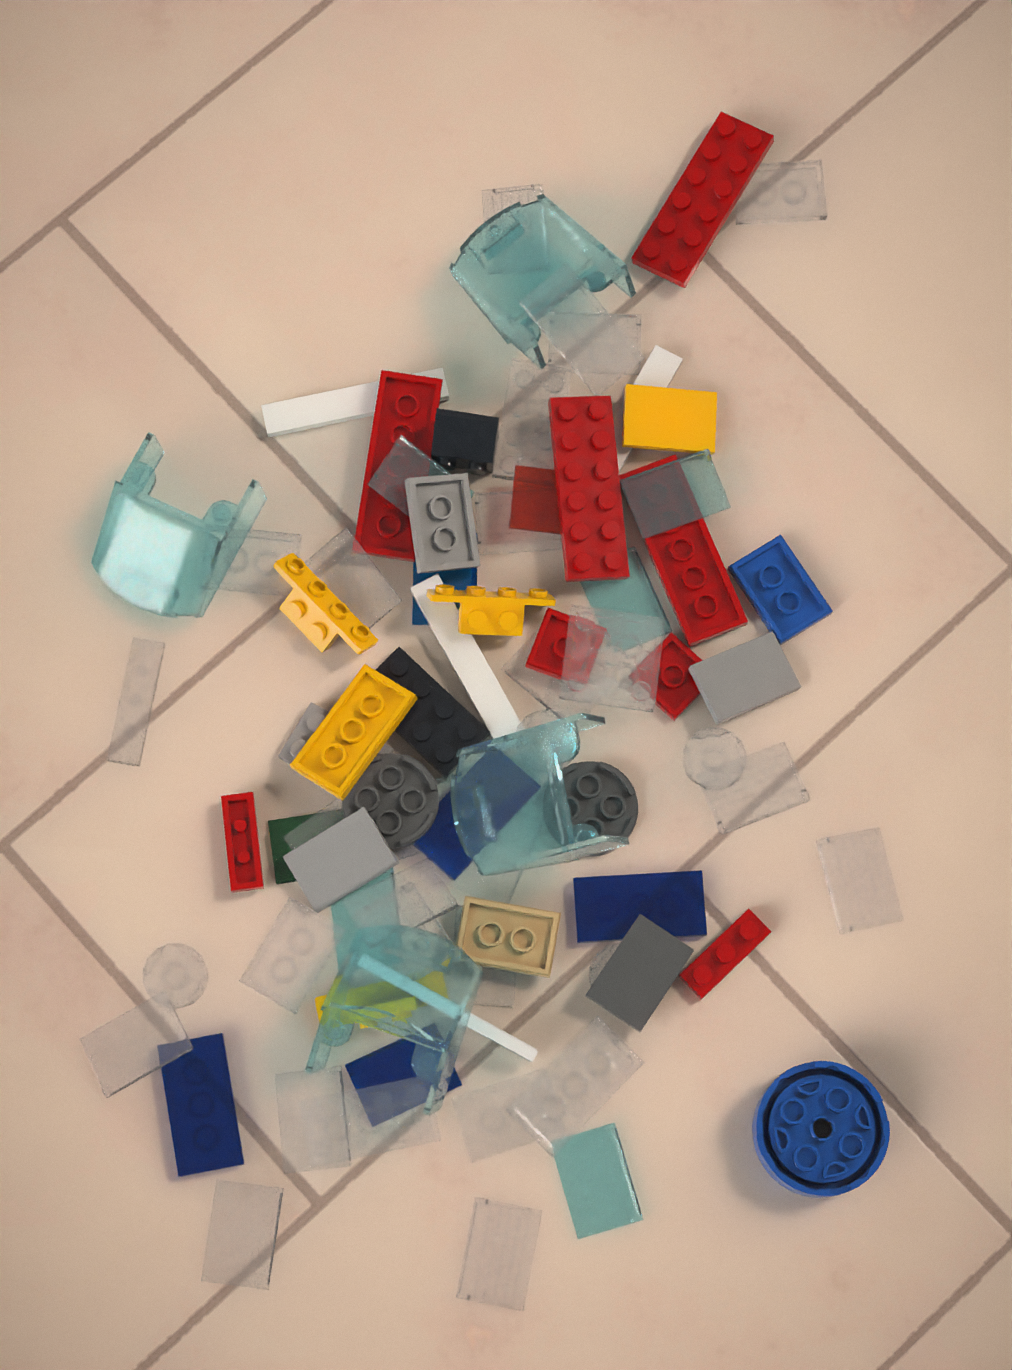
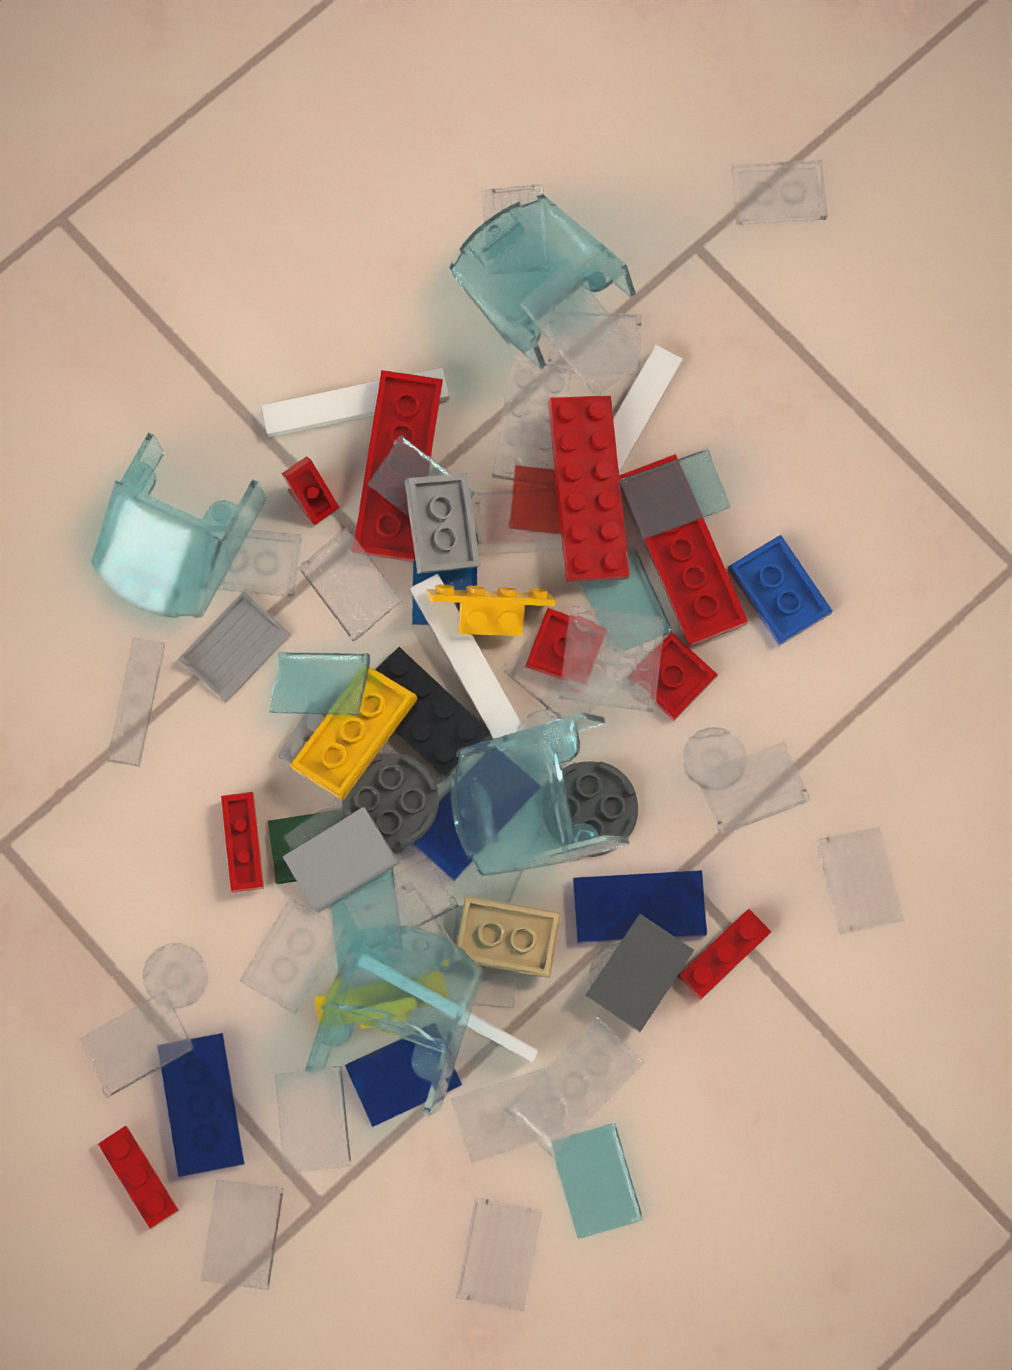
yellow bracket [273,553,378,654] -> none
clear plate [298,1075,441,1168] -> none
black slope [431,408,499,475] -> none
yellow tile [622,384,717,455] -> none
red plate [631,111,774,288] -> none
light grey tile [688,631,801,725] -> none
blue brick [752,1061,890,1198] -> none
none -> red plate [98,1126,180,1229]
none -> light grey piece [178,591,291,702]
none -> clear light blue piece [269,652,371,715]
none -> red slope [281,456,340,525]

